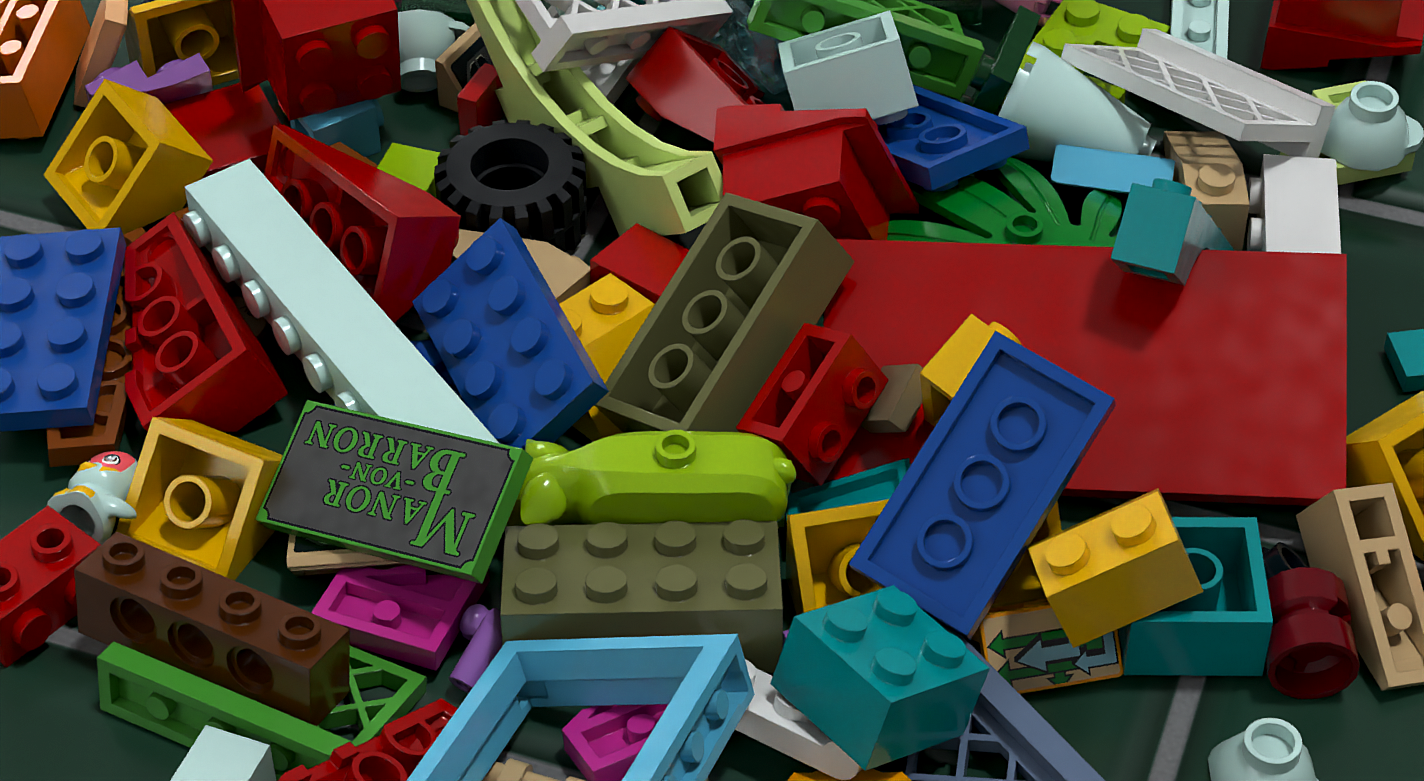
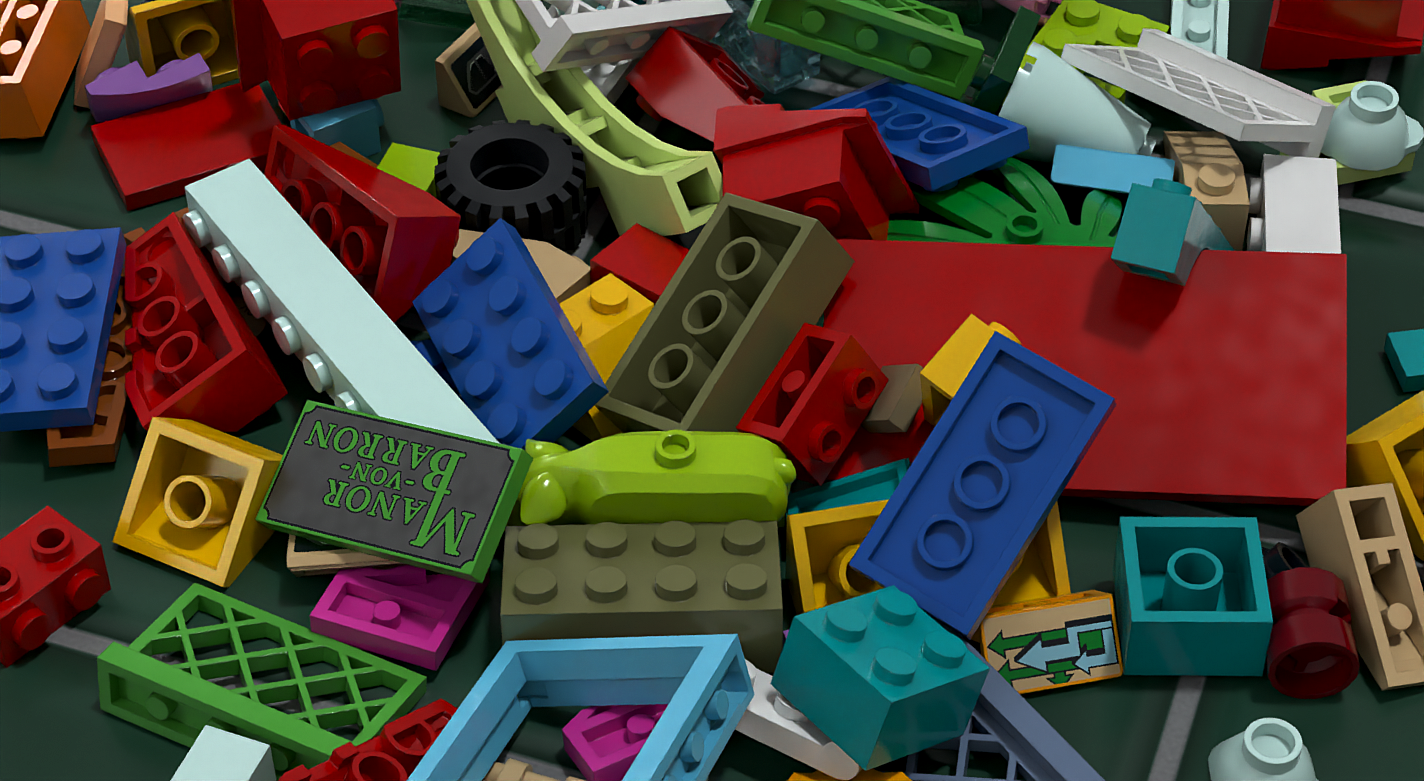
yellow slope [43,79,213,234] -> none
light aqua animal [47,451,138,545] -> none
reddish brown brick [74,532,350,726] -> none
light aqua piece [398,9,470,92] -> none
medium lavender arm [449,604,502,693] -> none
red tile [457,63,505,136] -> none
light aqua brick [778,10,919,125] -> none
yellow slope [1028,488,1204,648] -> none

